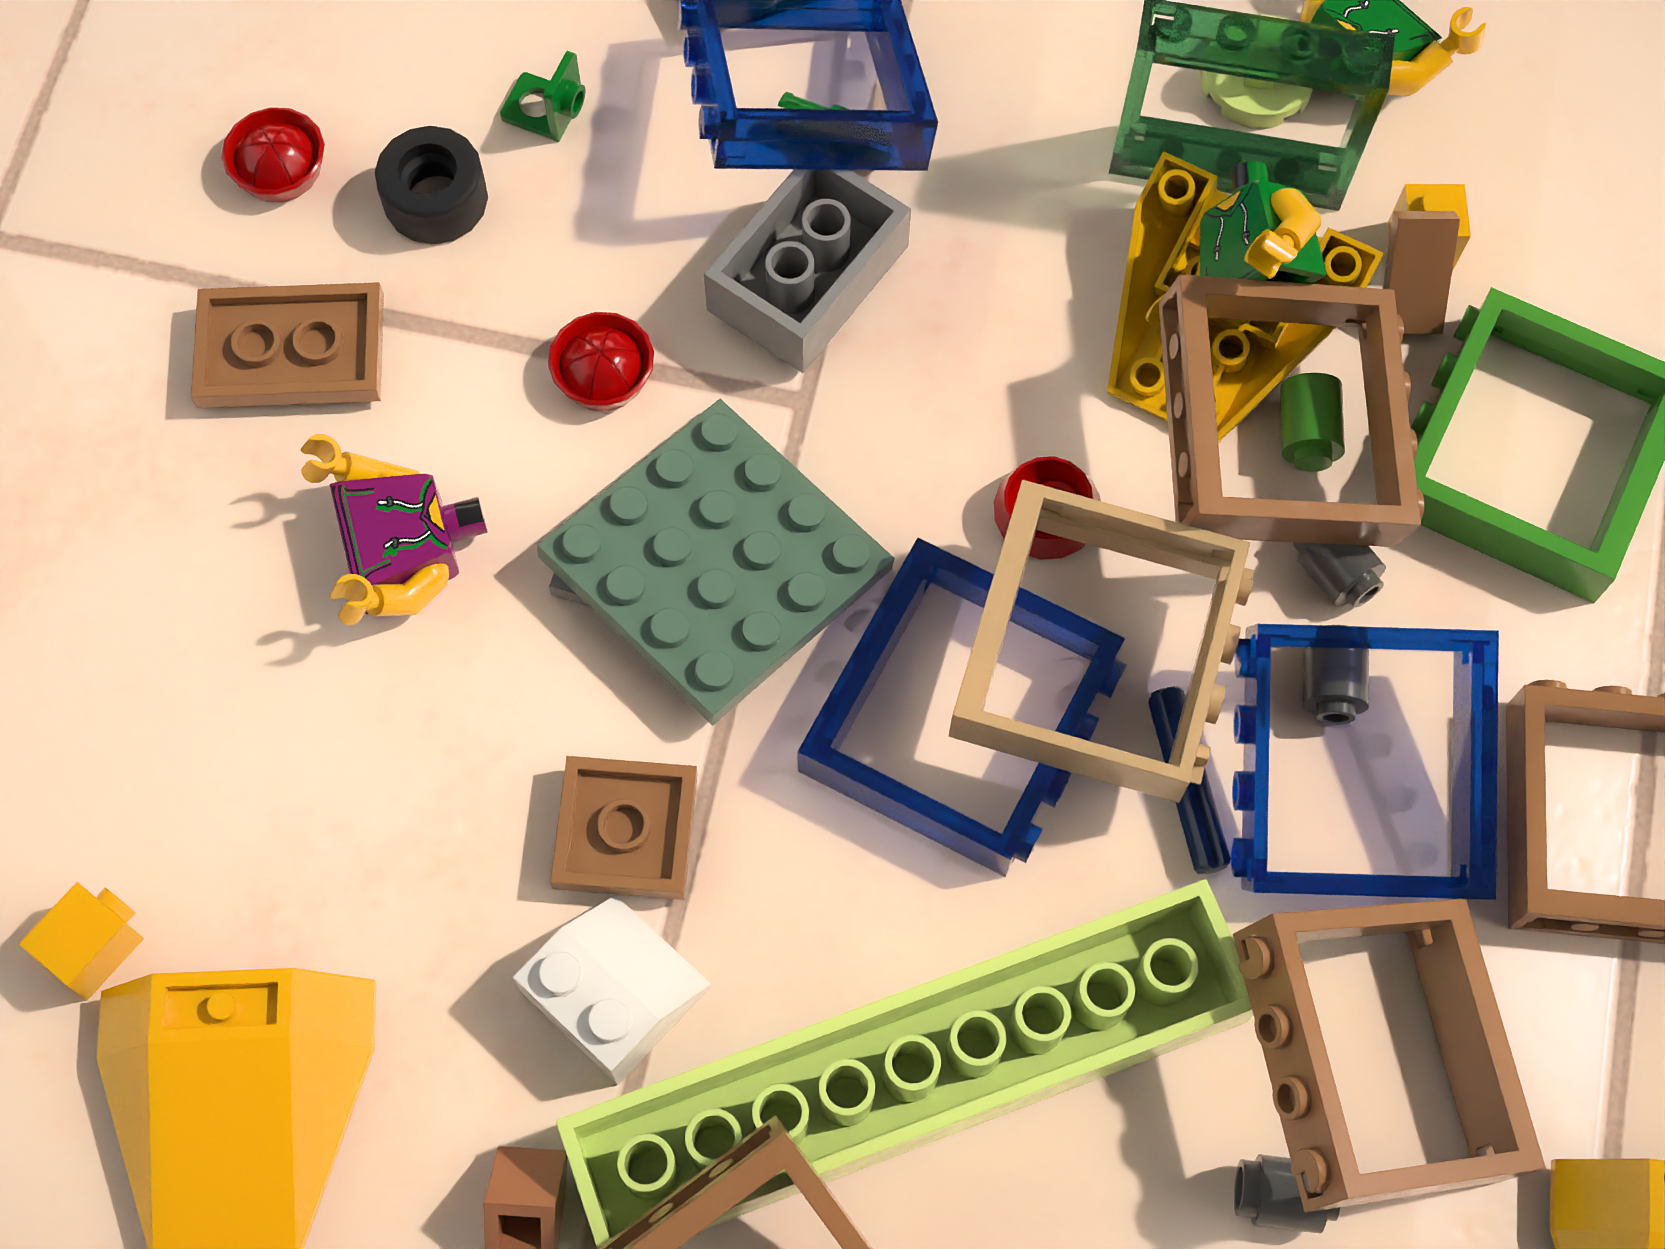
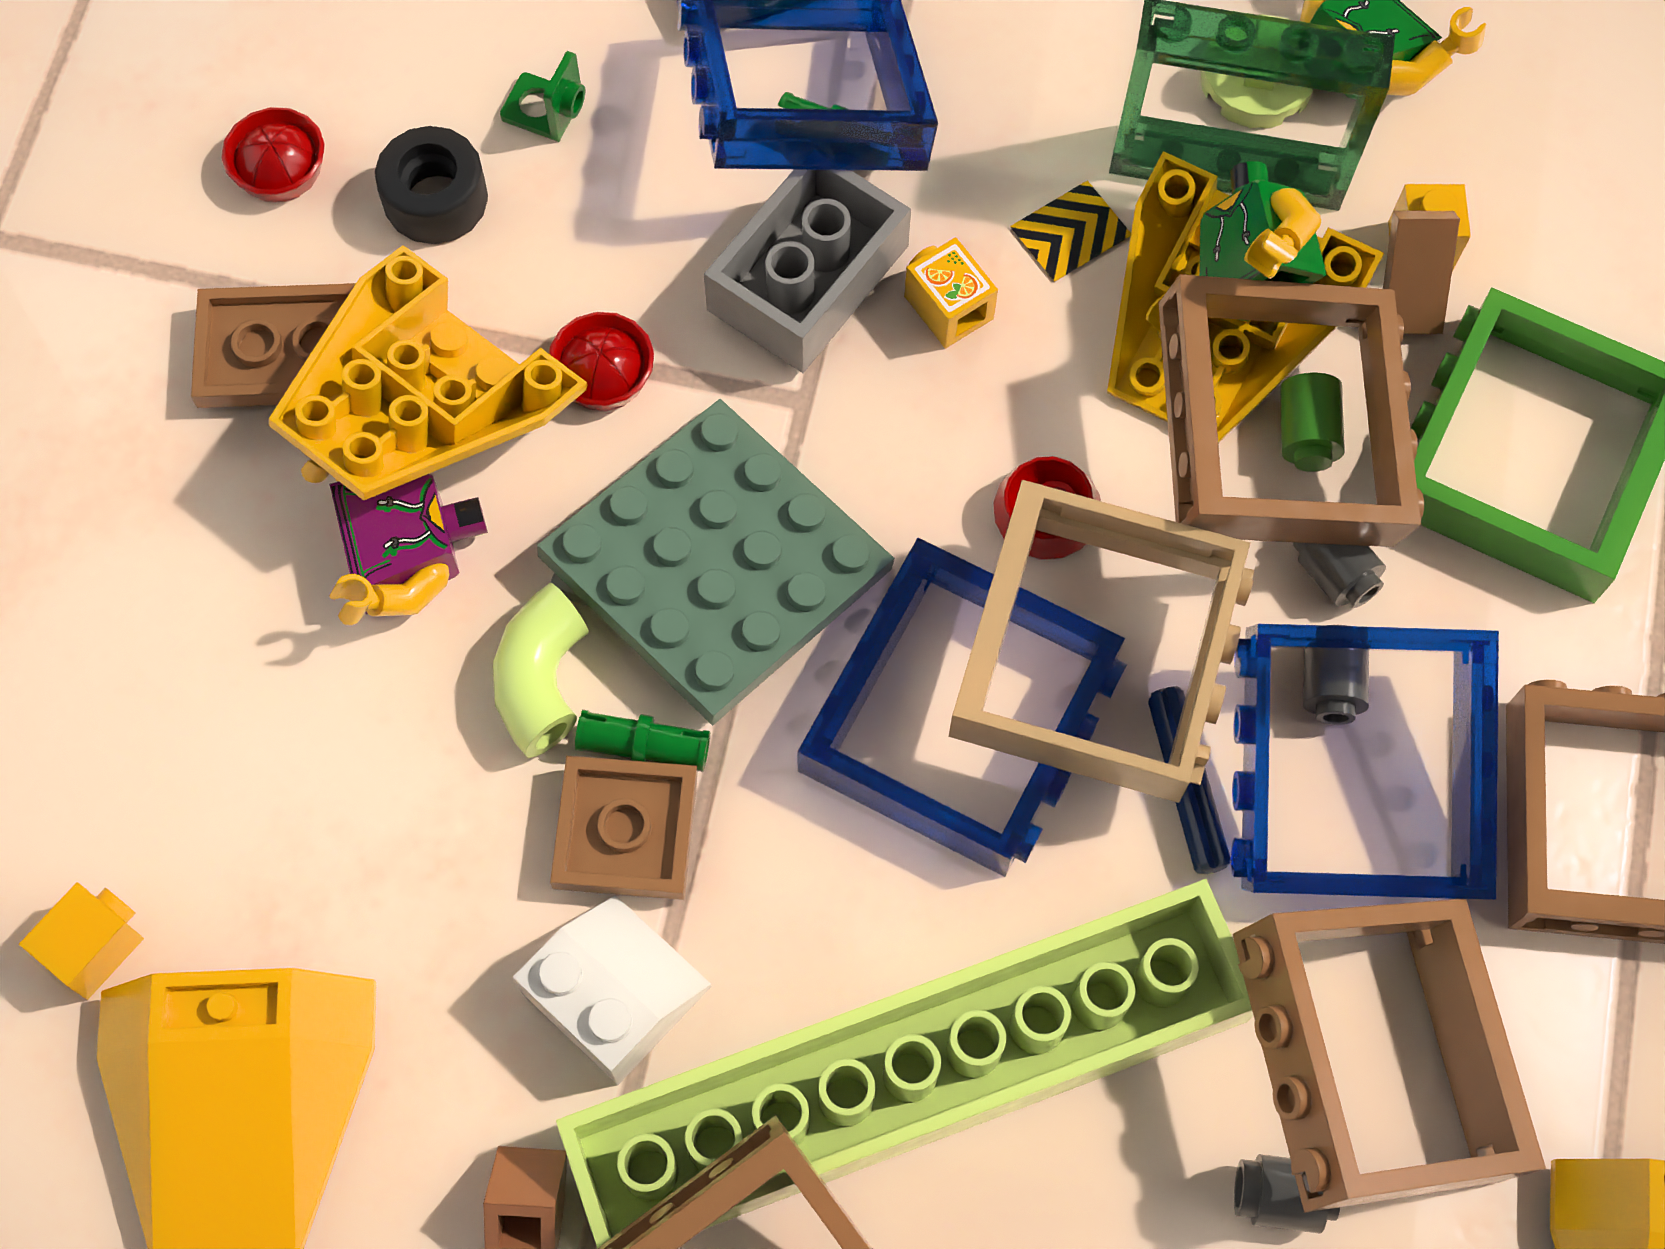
none -> yellow wedge [269,245,587,500]
none -> yellowish green cylinder [492,583,589,758]
none -> green pin [575,709,711,772]
none -> yellow brick [904,237,998,349]
none -> sticker [1010,180,1131,282]

